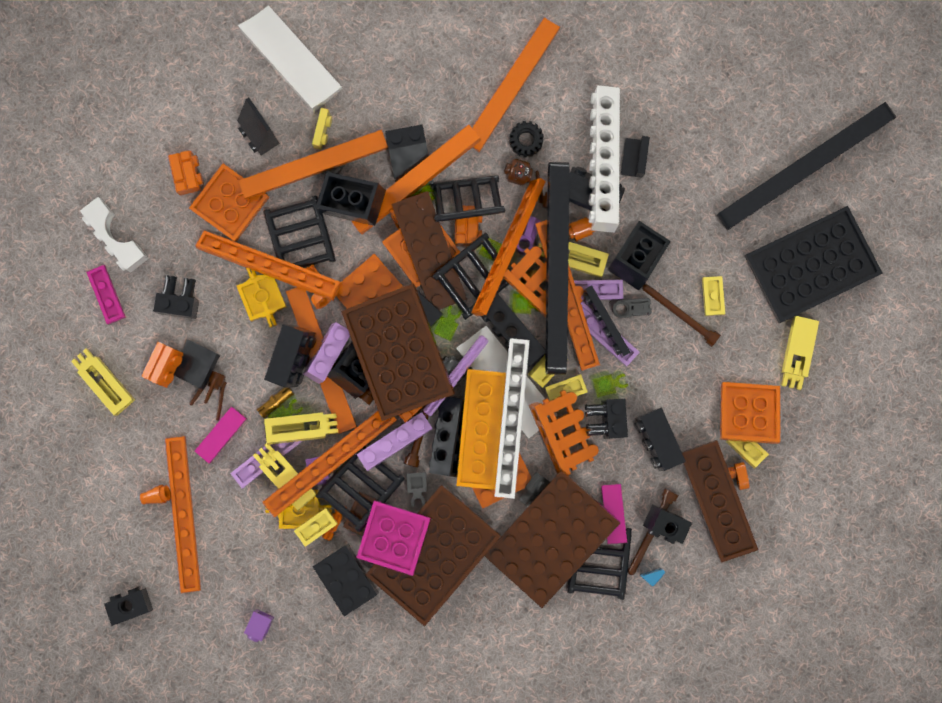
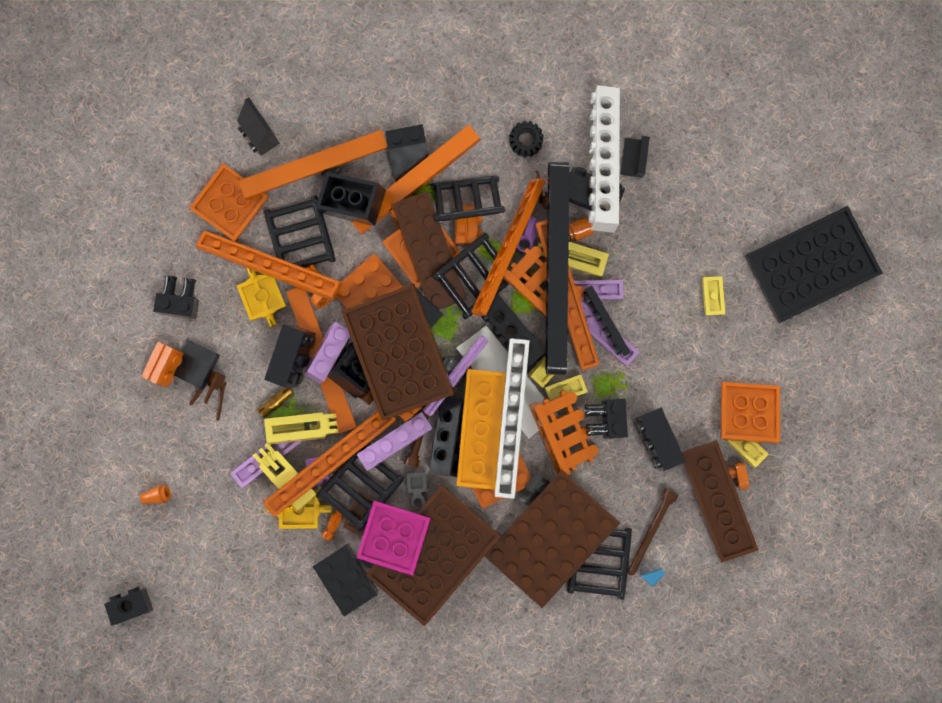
light yellow hinge [71,348,135,416] -> none
white arch [80,197,149,272] -> none
dark pink tile [86,265,126,325] -> none
orange tile [165,436,201,593] -> none
orange brick [168,150,204,195] -> none
dark pink tile [194,407,247,464] -> none
white arch [238,5,342,113] -> none
medium lavender brick [244,609,274,642] -> none
light yellow plate [294,507,338,547] -> none
light yellow plate [312,108,332,150] -> none
orange tile [472,17,560,152] -> none
reddish brown head [504,159,533,186] -> none
dark pink tile [601,484,627,544] -> none
black slope [607,221,671,291] -> none
dark grey piece [612,298,652,318] -> none
reddish brown piece [642,284,721,347] -> none
black brick [643,504,692,544] -> none
black beam [717,102,897,231] -> none
light yellow hinge [781,316,819,390] -> none

